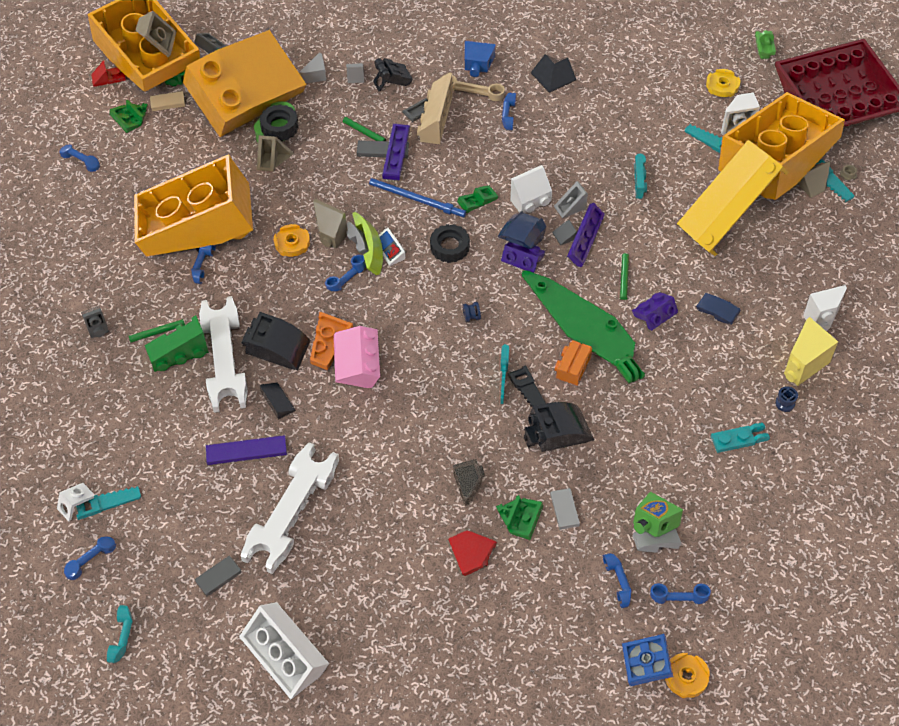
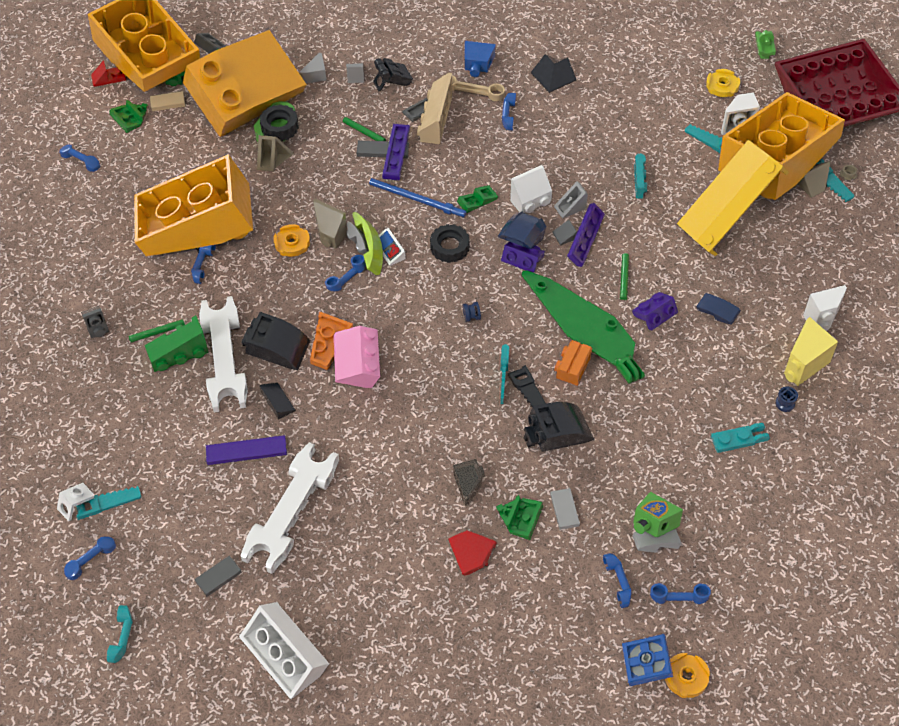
dark tan slope [136,11,177,57] -> none

